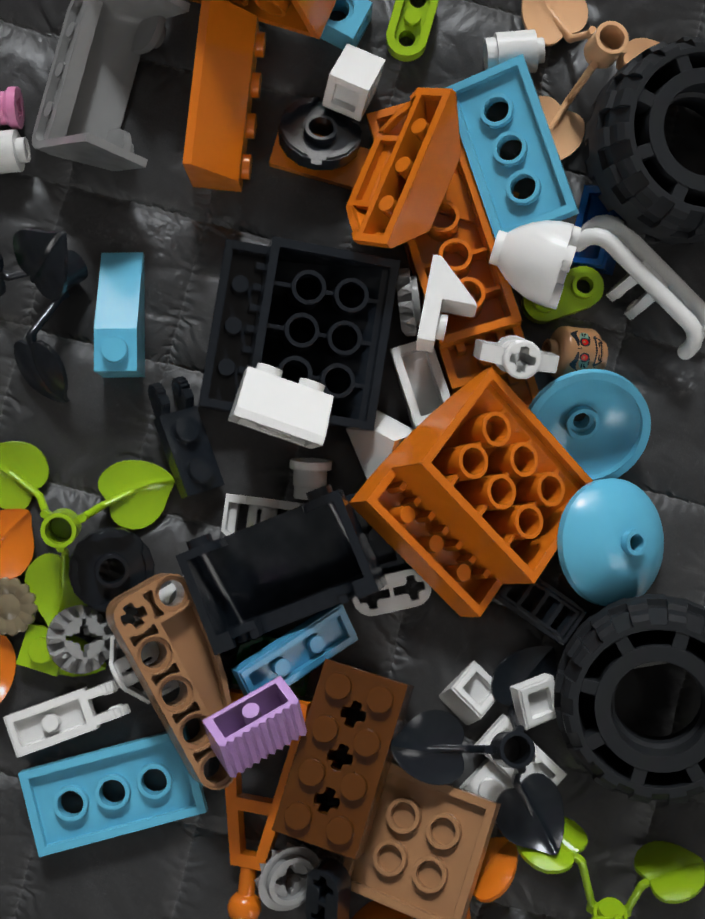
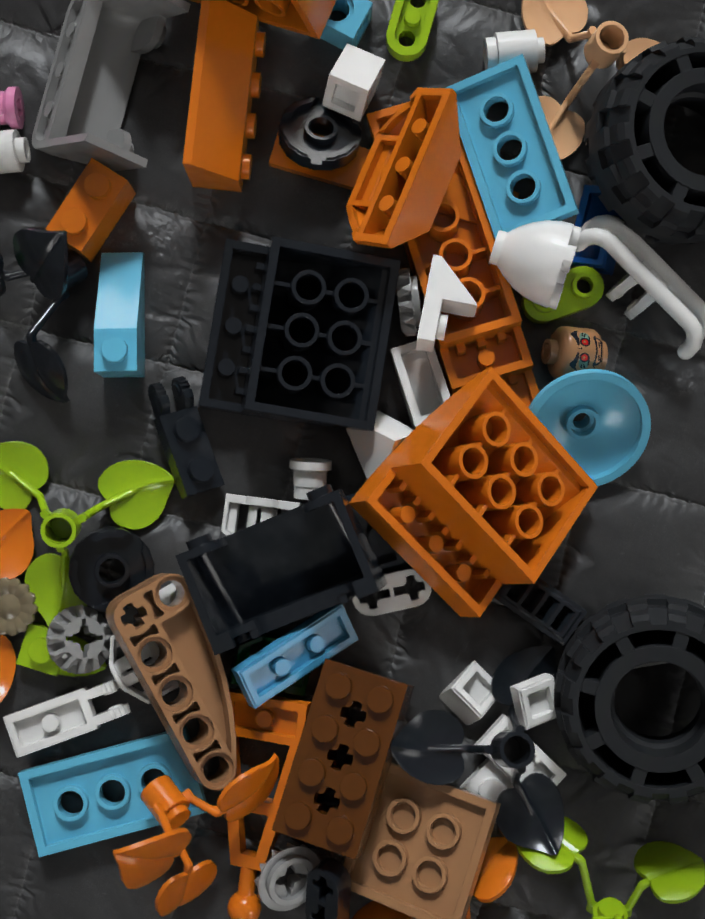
lavender brick [202,676,307,778] -> none
white slope [228,363,334,449] -> none
white piece [473,335,560,379] -> none
medium azure dish [557,478,664,606] -> none
none -> orange brick [45,158,136,262]
none -> orange plant [112,752,279,917]

